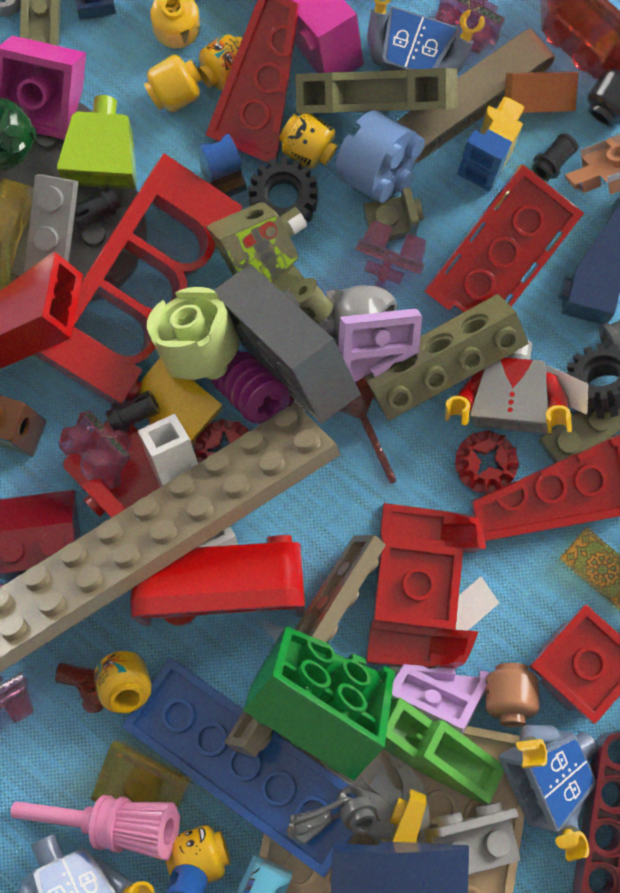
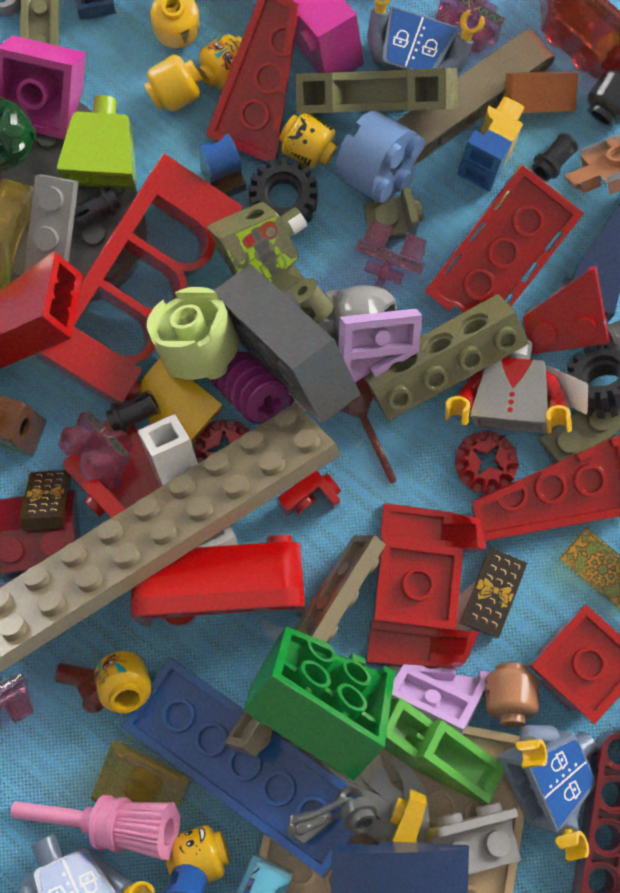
none -> dark brown tile [20,470,72,531]
none -> red bracket [277,471,341,516]
none -> tile [459,548,528,639]
none -> red wing [522,266,610,355]

